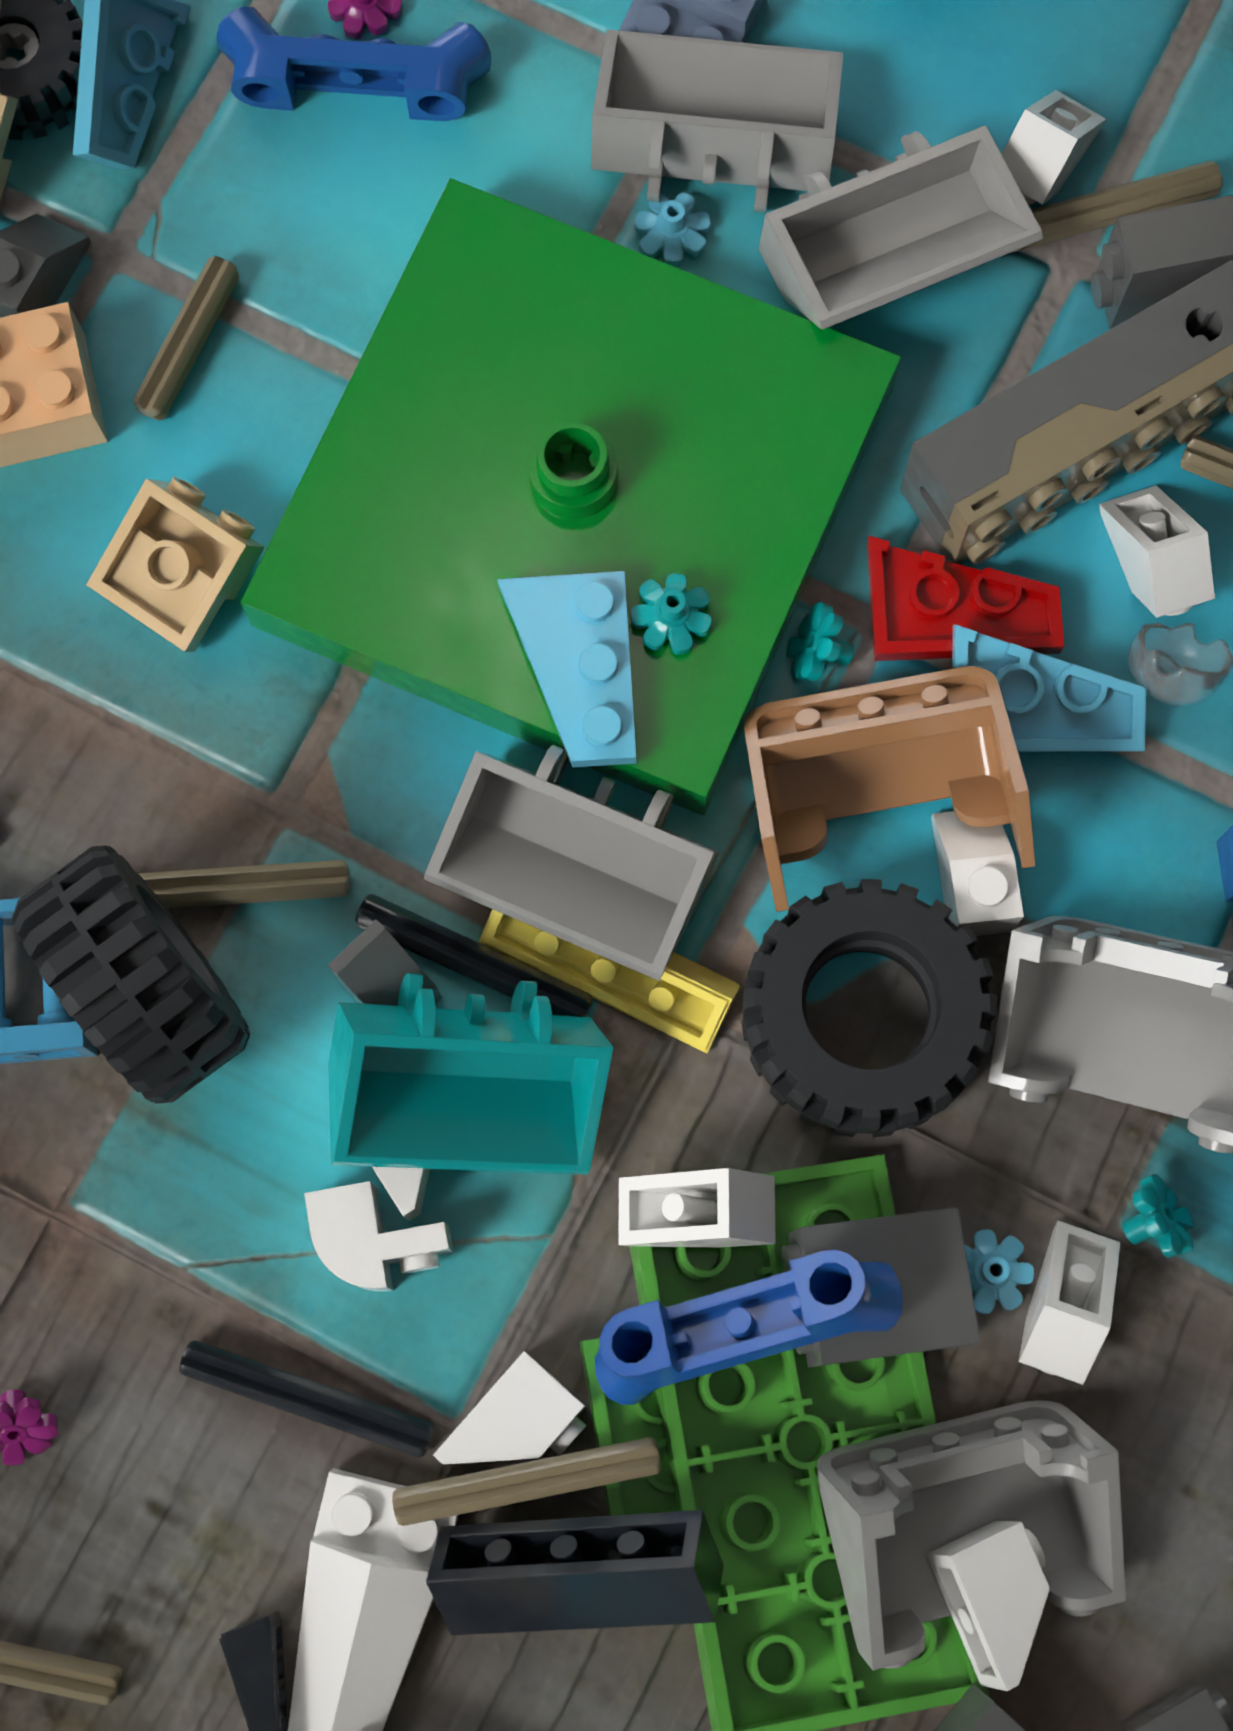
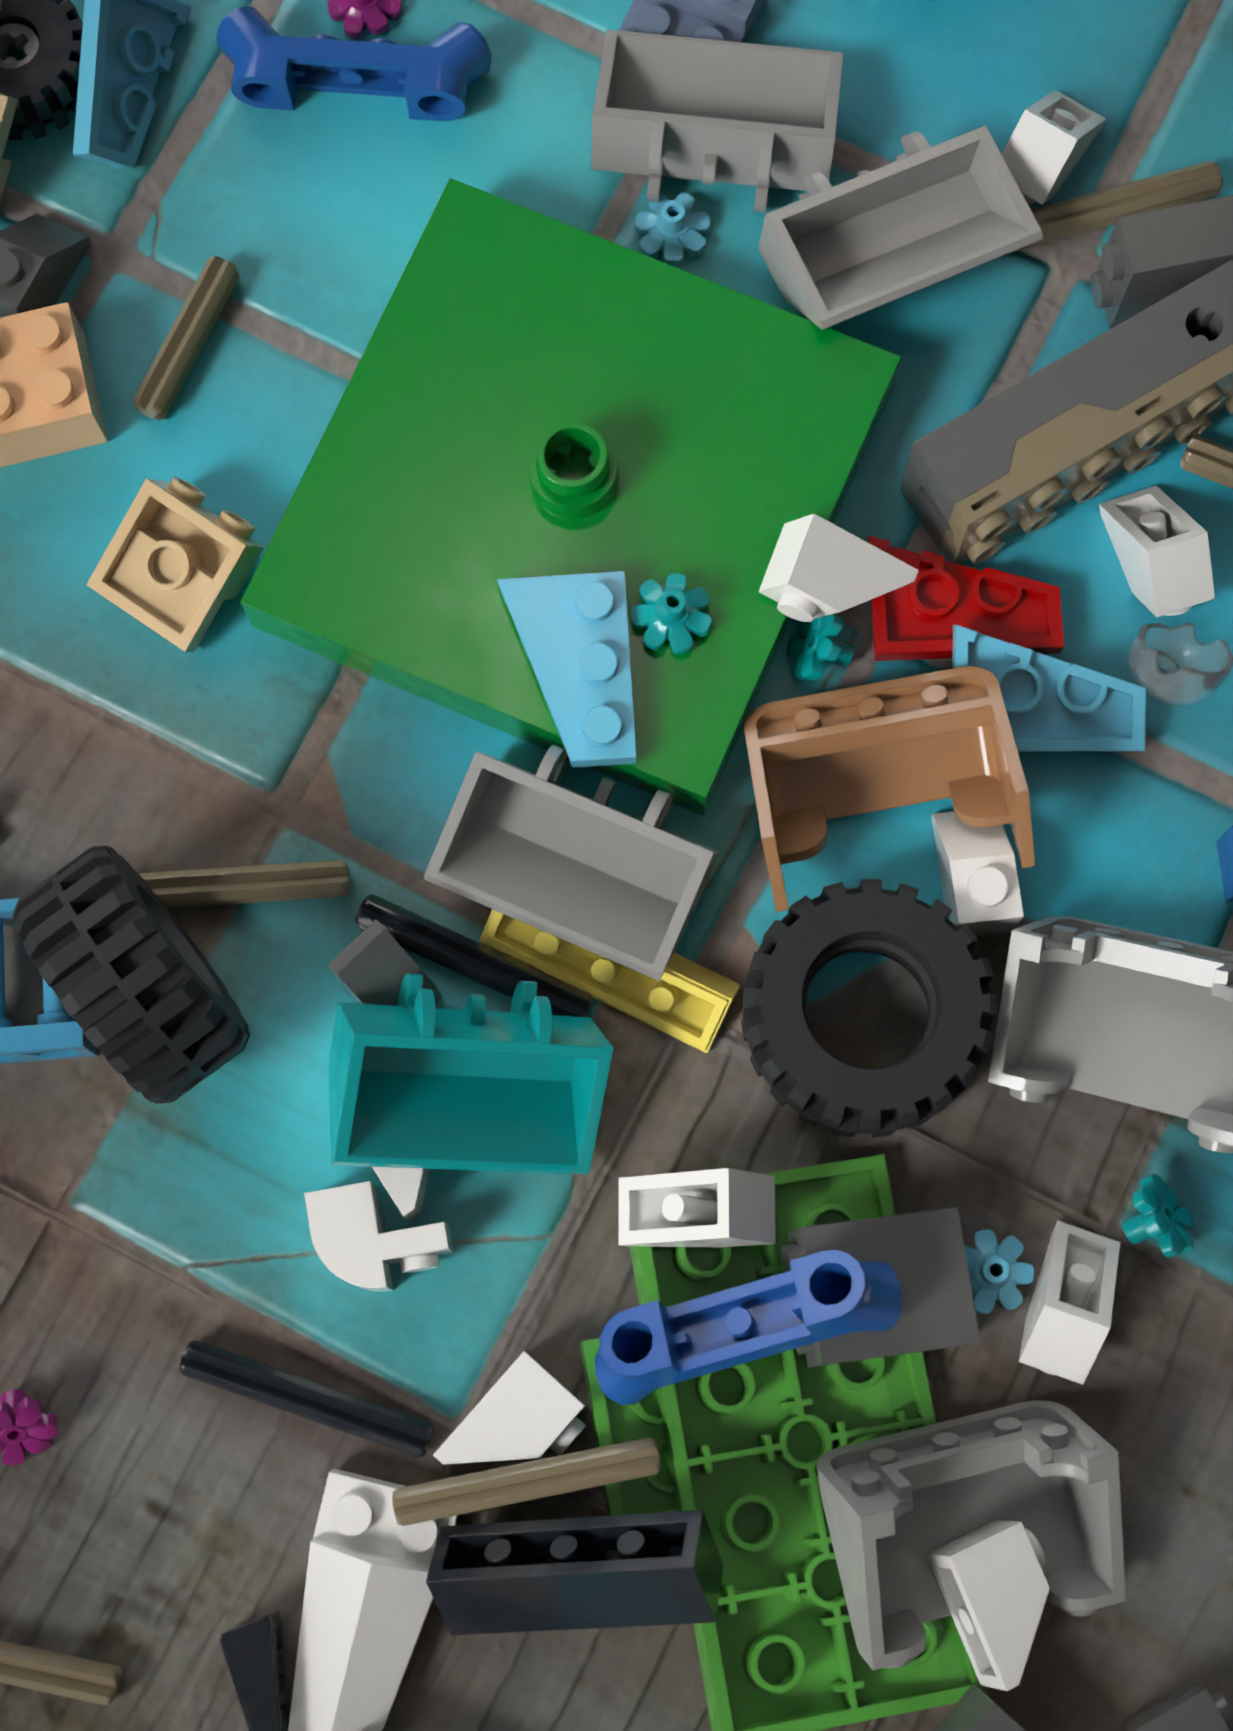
none -> white slope [759,514,919,622]

